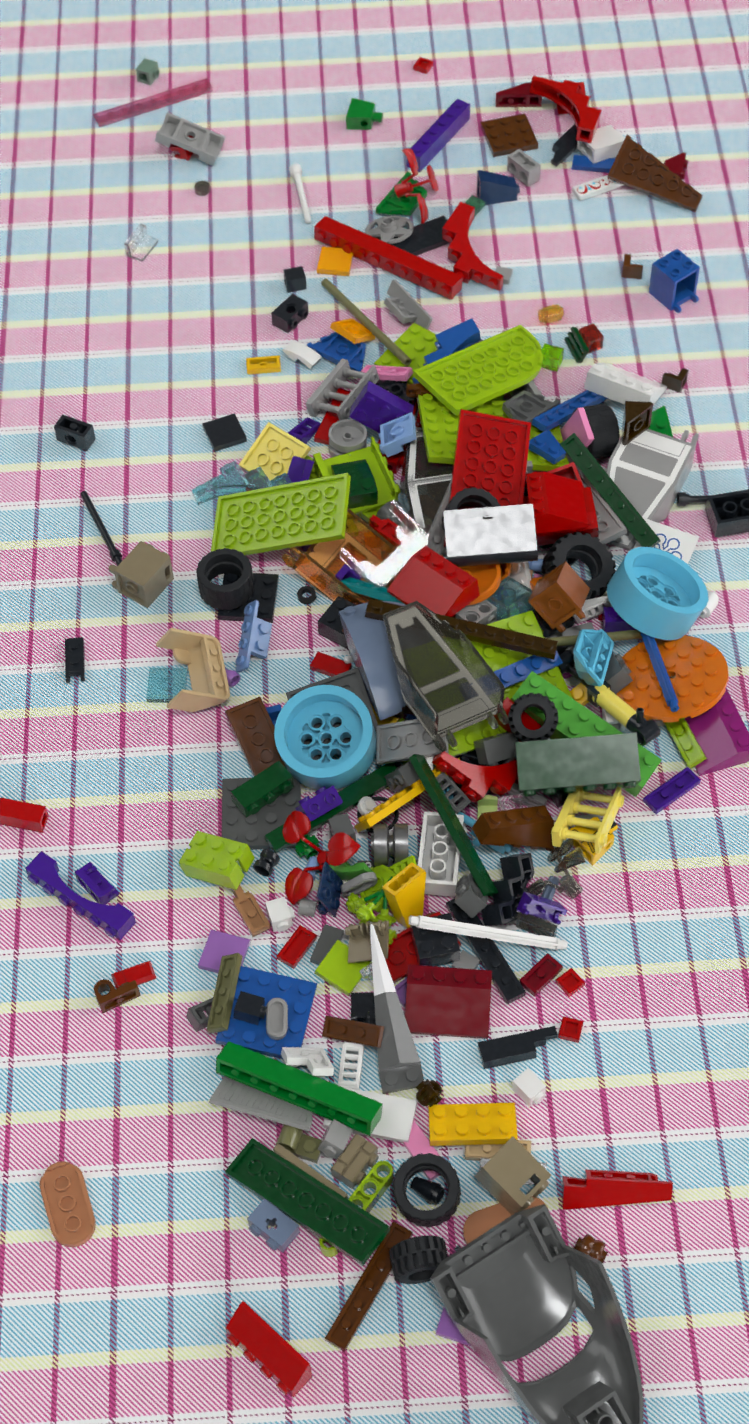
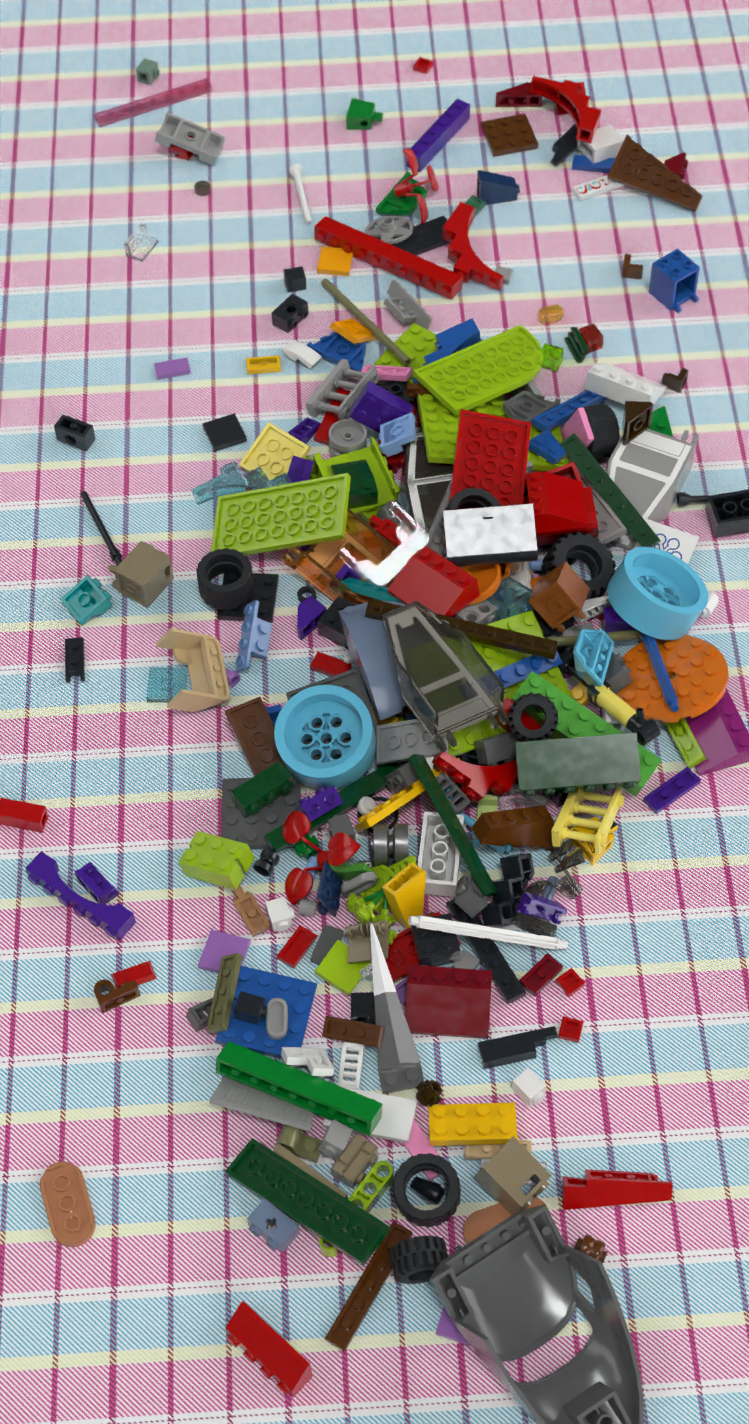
light grey brick [507,149,541,187] -> none
none -> teal plate [61,575,113,626]
none -> medium lavender tile [154,357,191,380]
none -> dark purple slope [297,596,327,640]

